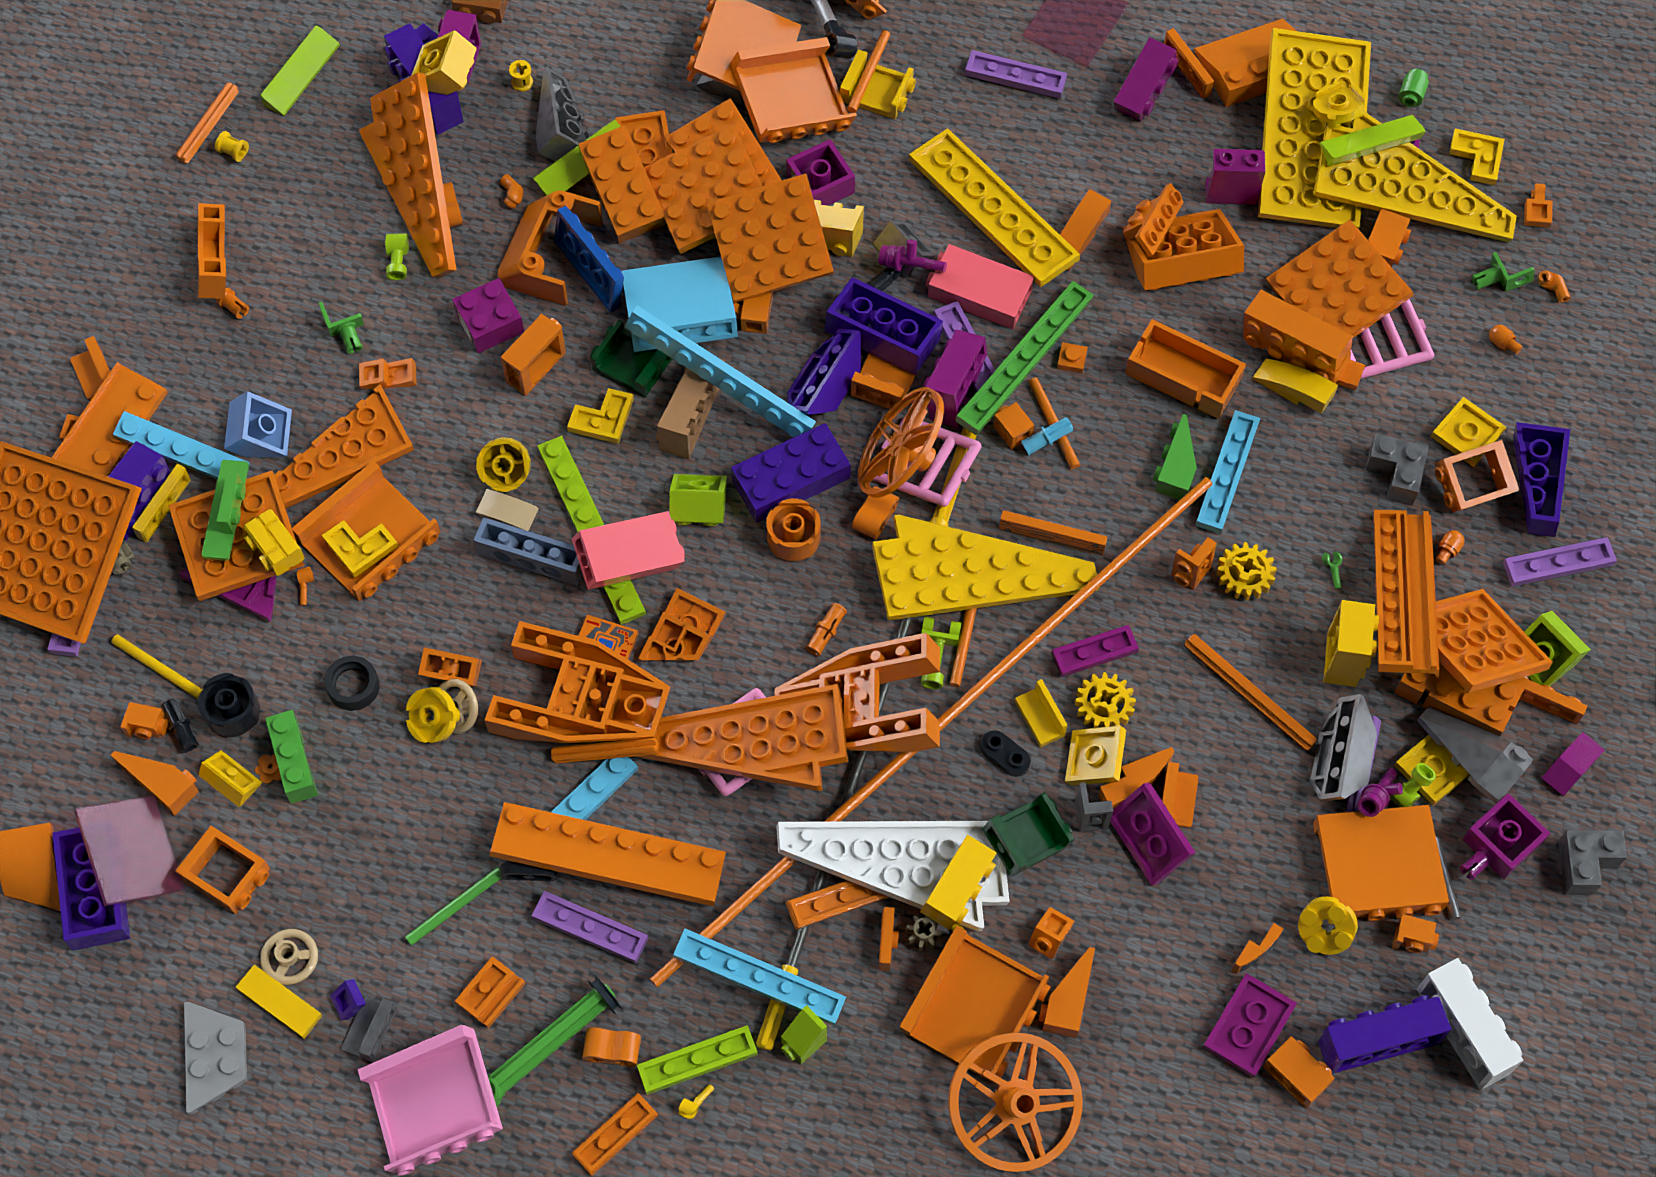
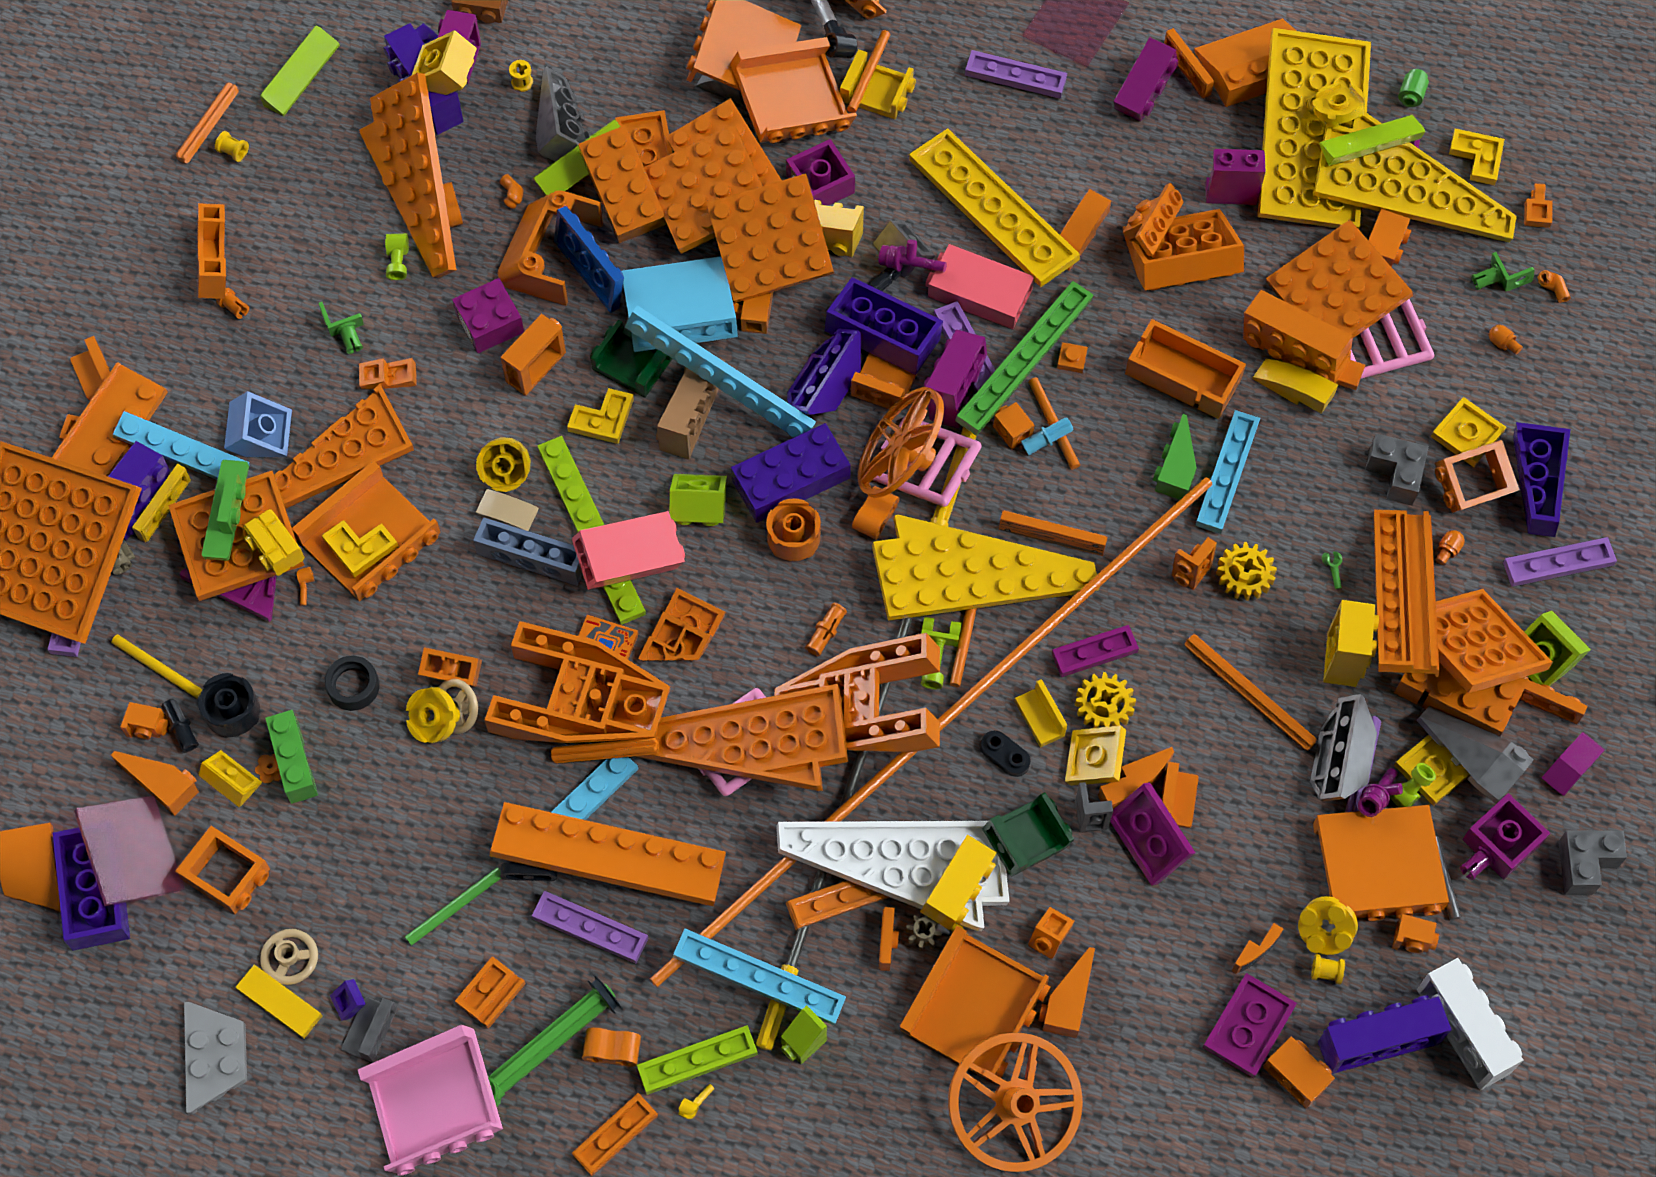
none -> yellow bush [1311,954,1345,985]

